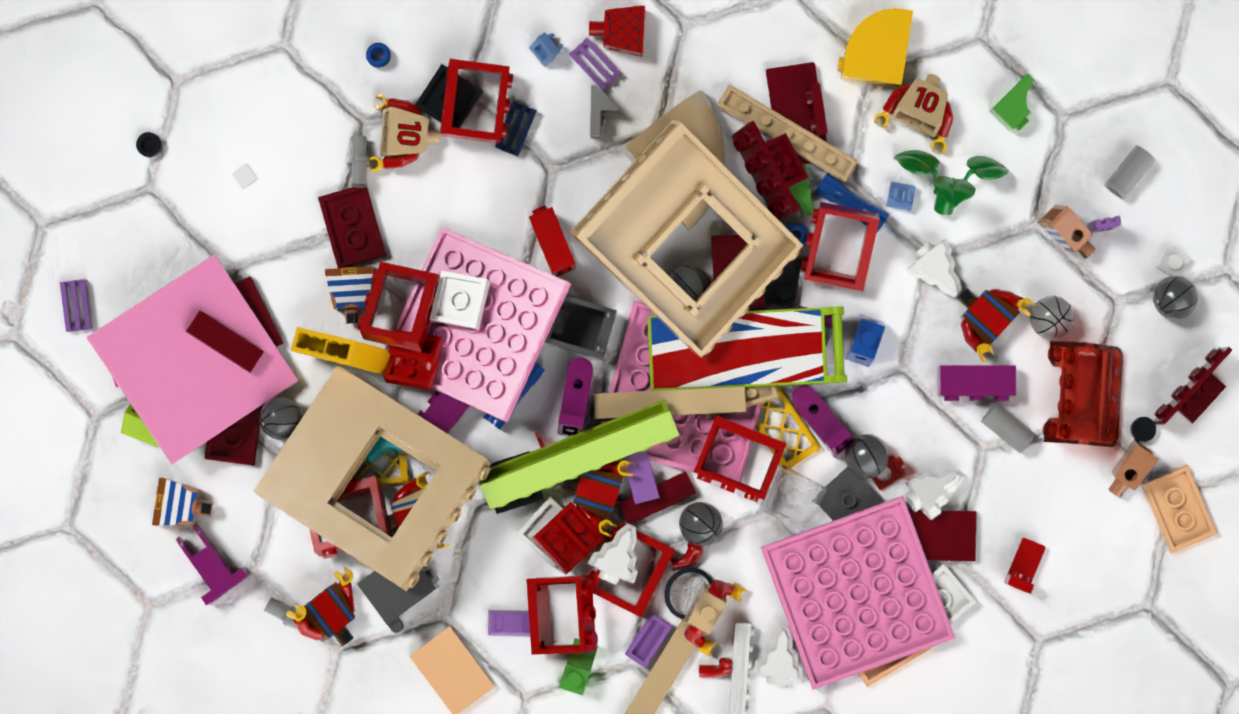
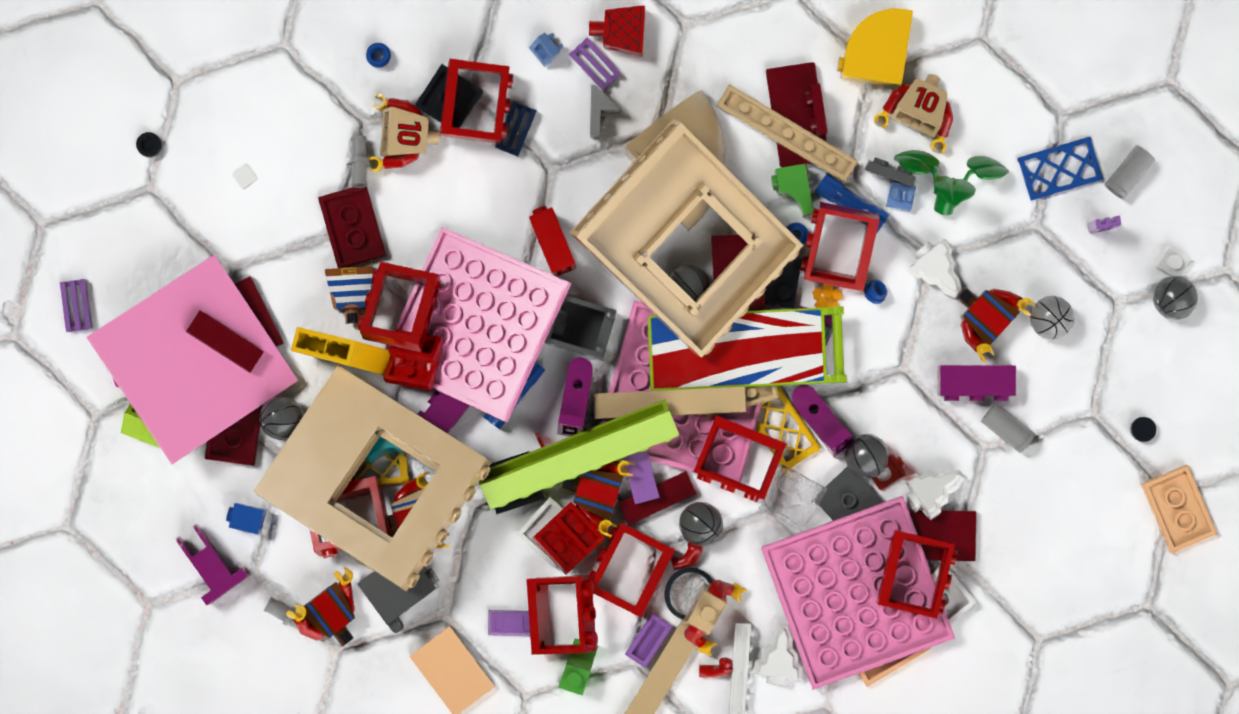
torso [152,477,214,526] -> none
white plate [430,271,491,330] -> none
white rock [587,523,638,585] -> none
dark red bracket [732,121,809,222] -> none
blue torso [845,314,885,367] -> none
bright green arch [989,73,1035,132] -> none
red bracket [1004,538,1046,594] -> none
nougat torso [1038,205,1096,259] -> none
clear red windscreen [1043,341,1123,447] -> none
nougat torso [1108,439,1159,498] -> none
dark red bracket [1153,346,1233,425] -> none
none -> blue brick [226,503,267,535]
none -> light orange plant [812,284,843,308]
none -> blue plate [864,280,888,304]
none -> dark grey plate [865,157,916,187]
none -> red window [876,529,958,619]
none -> blue window [1017,137,1103,201]

